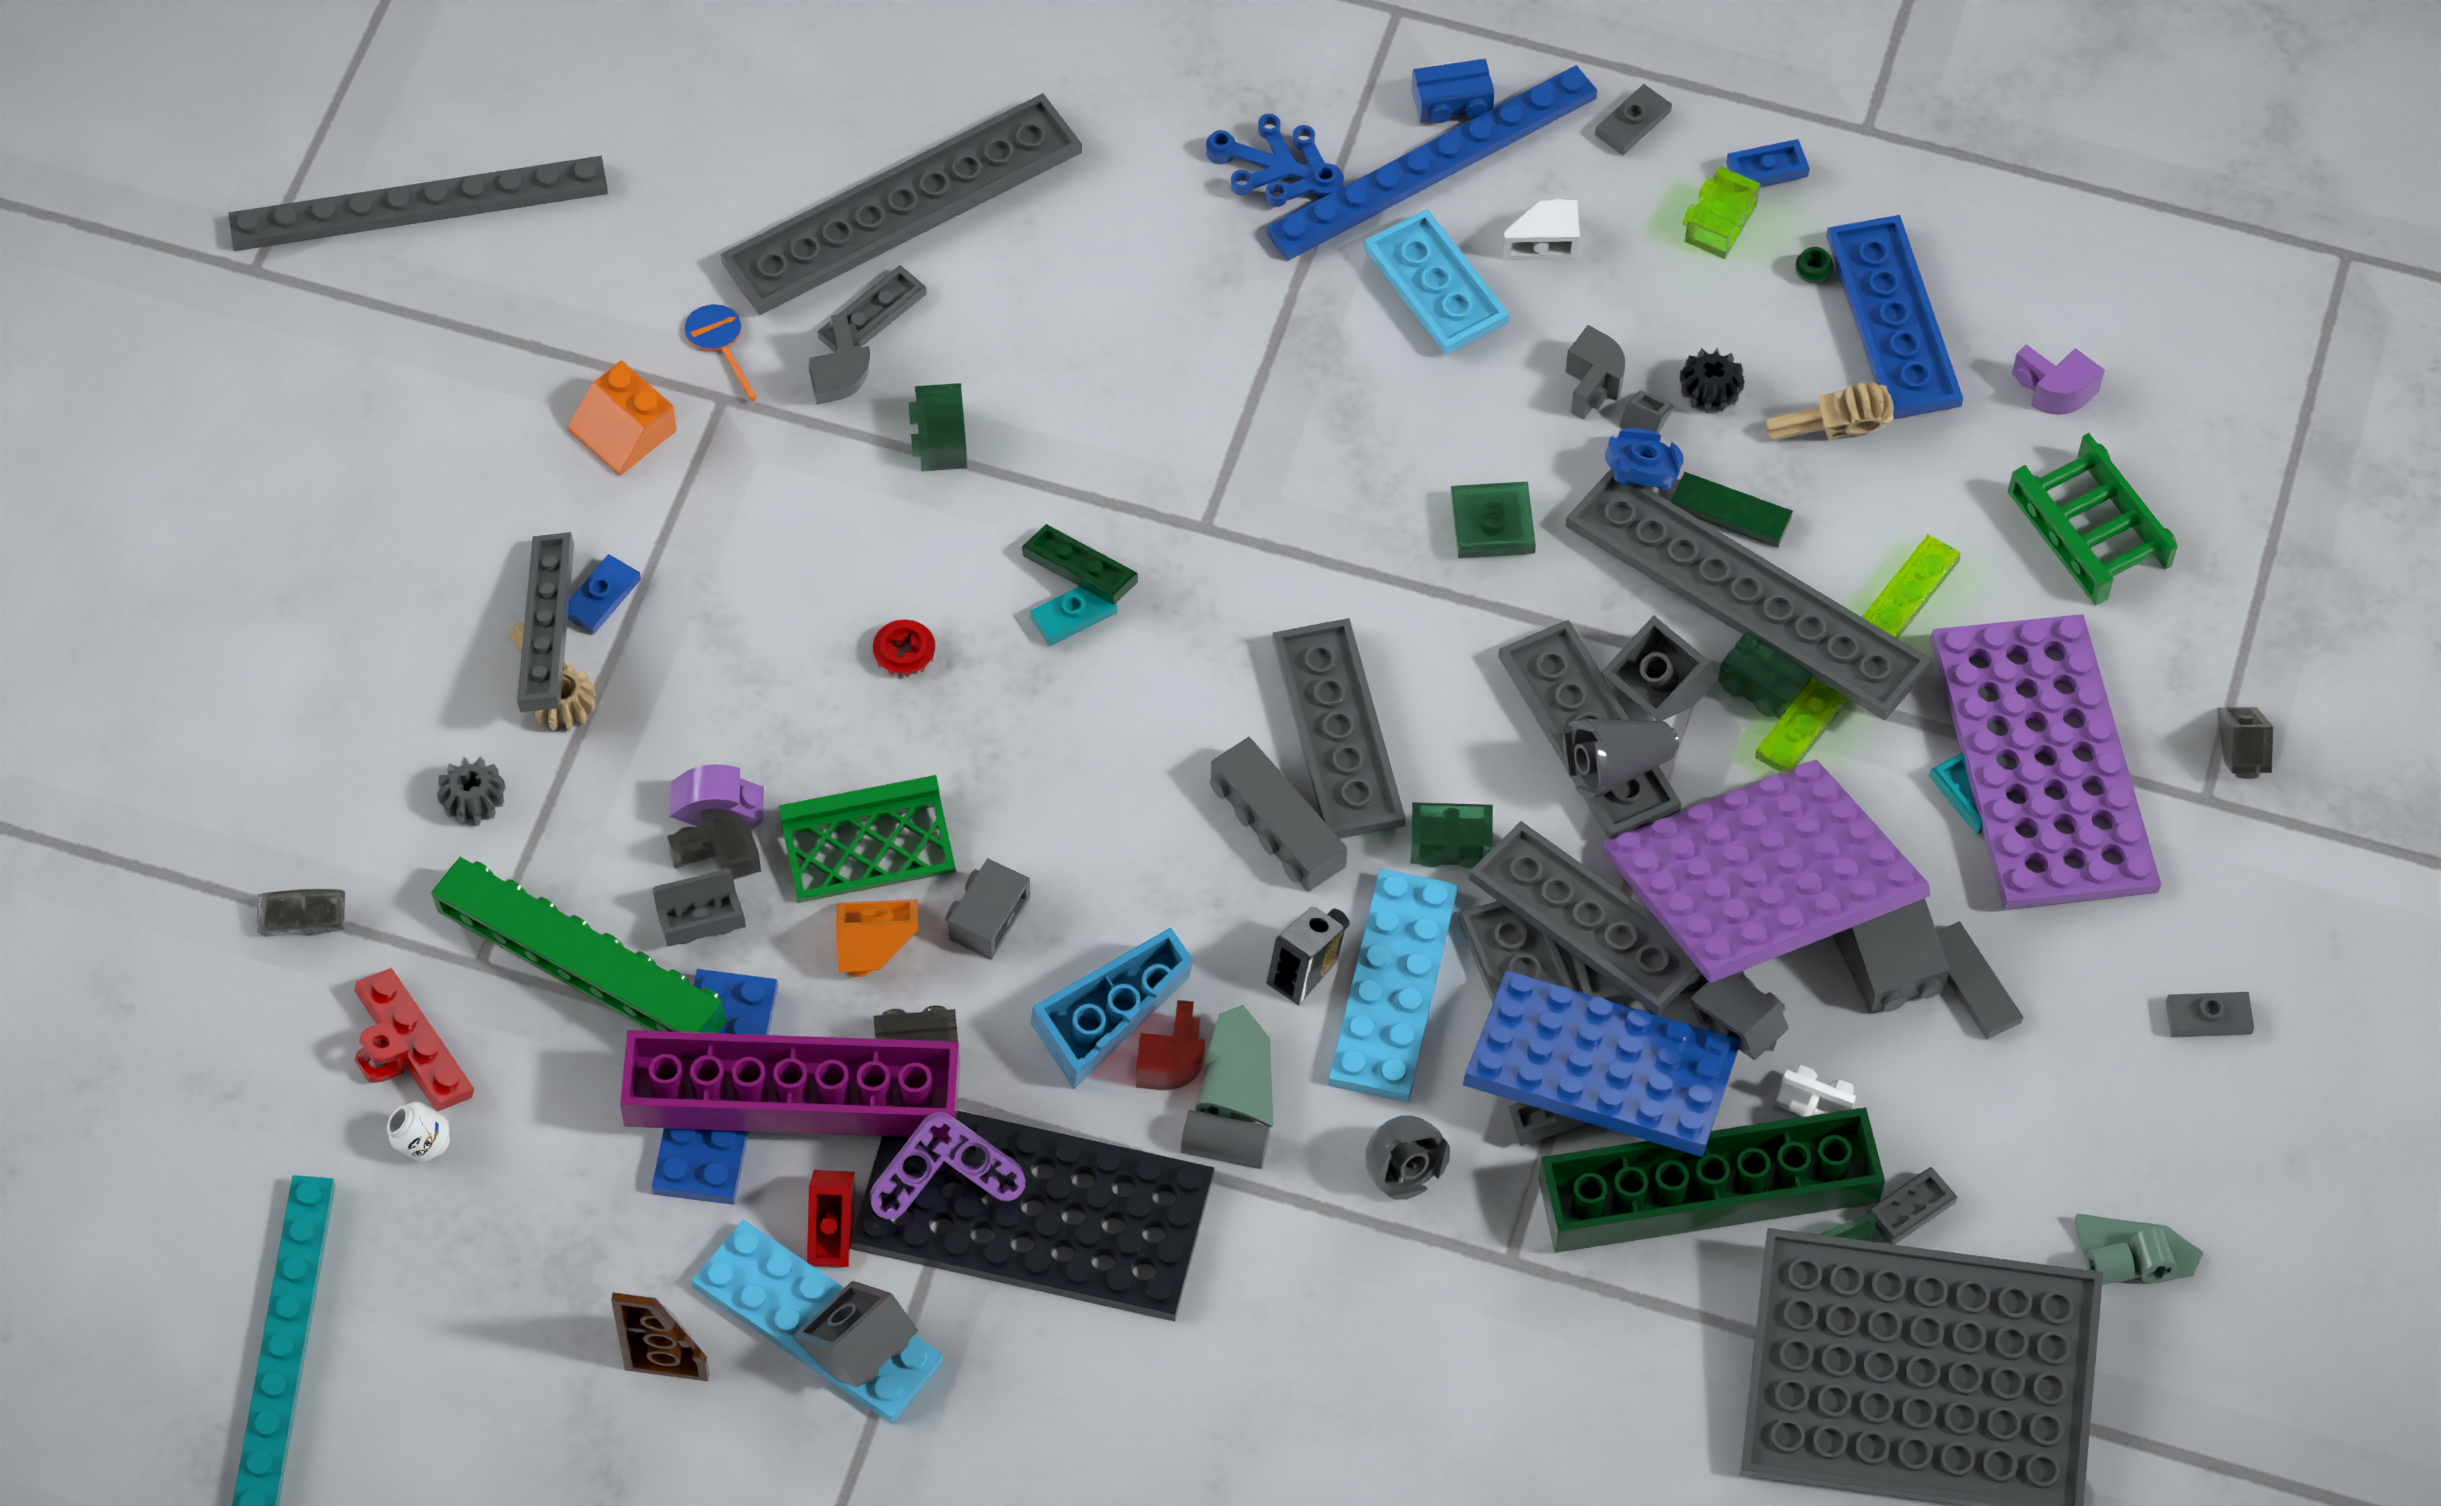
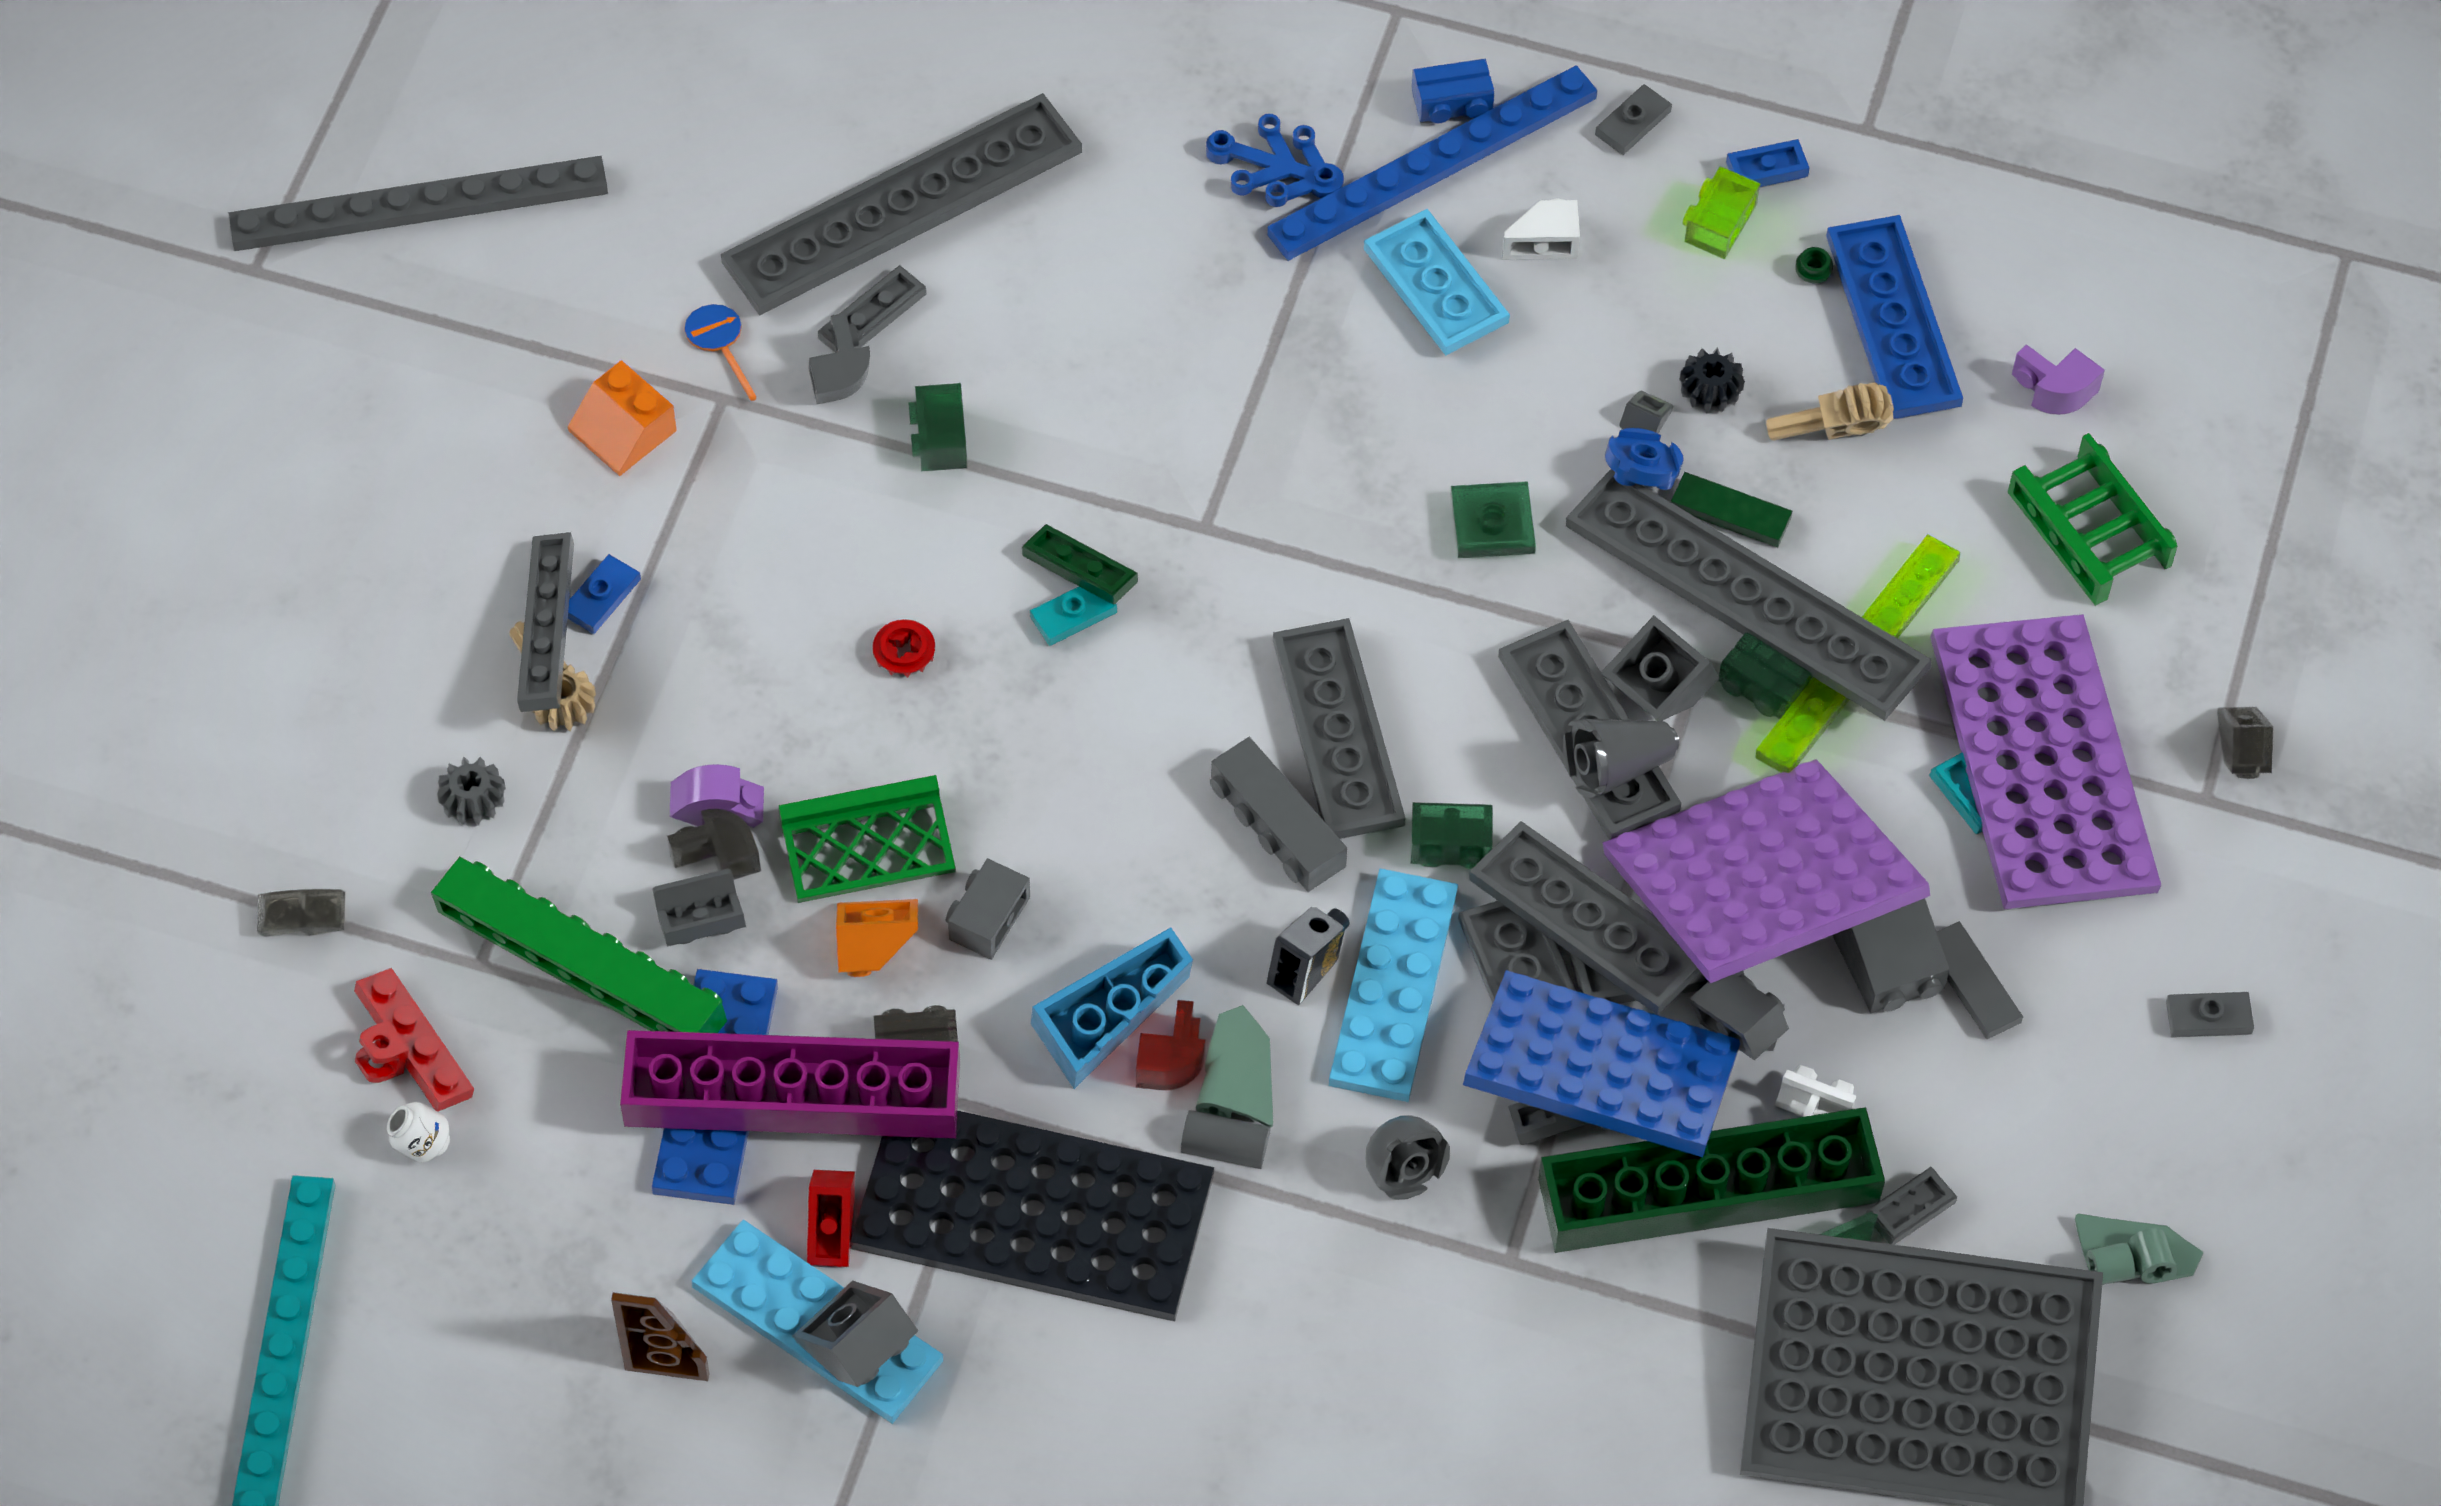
medium lavender beam [870,1112,1026,1219] -> none
dark grey brick [1565,325,1625,420] -> none

